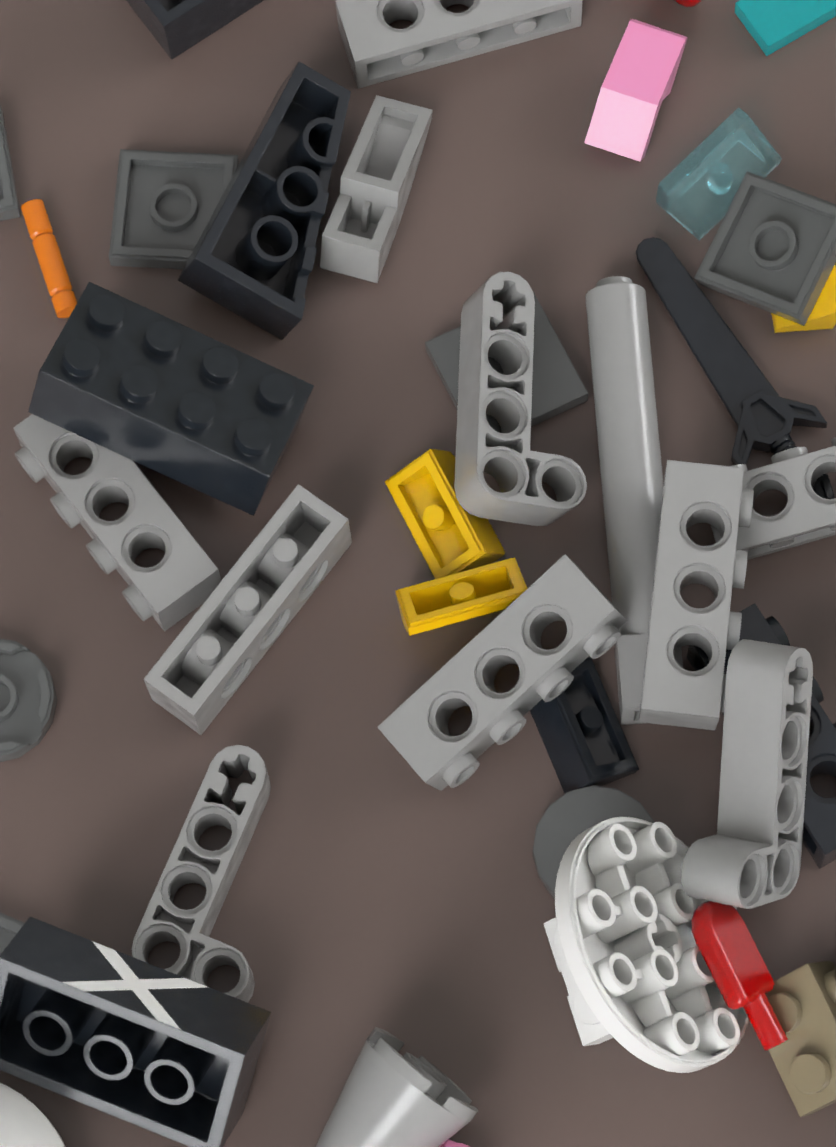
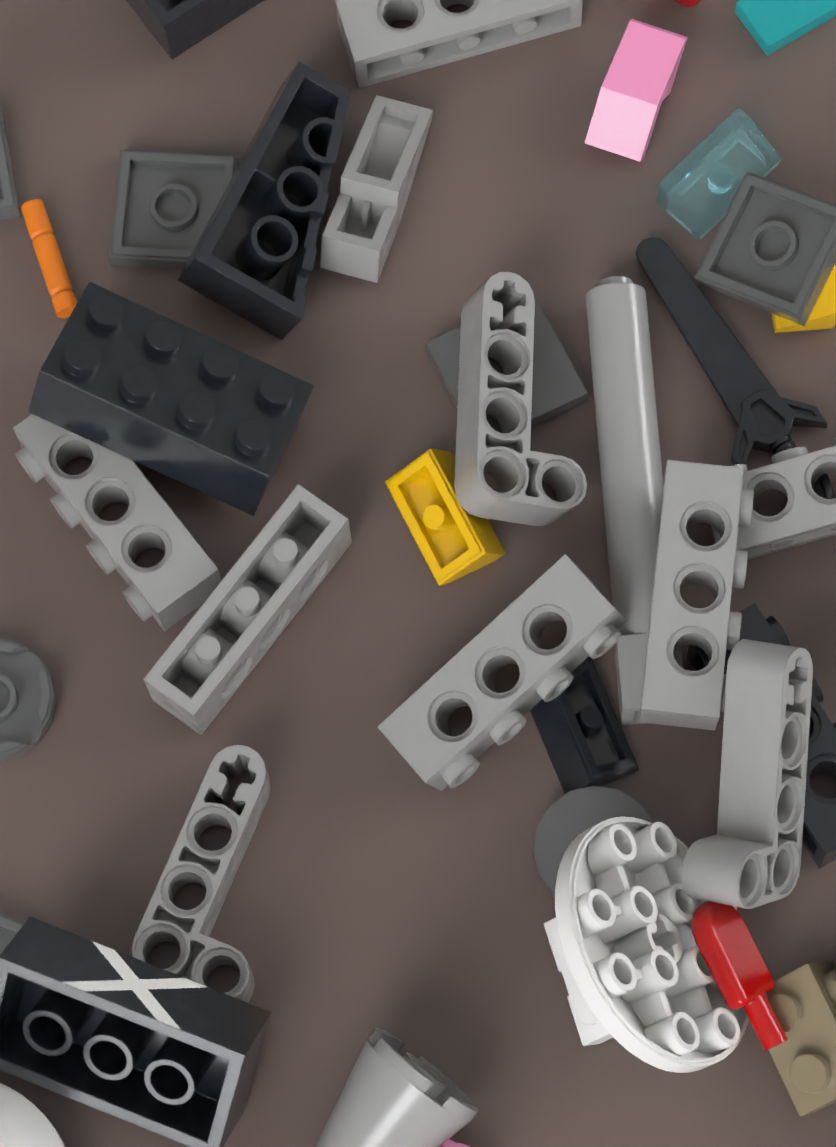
yellow slope [395,557,527,636] -> none

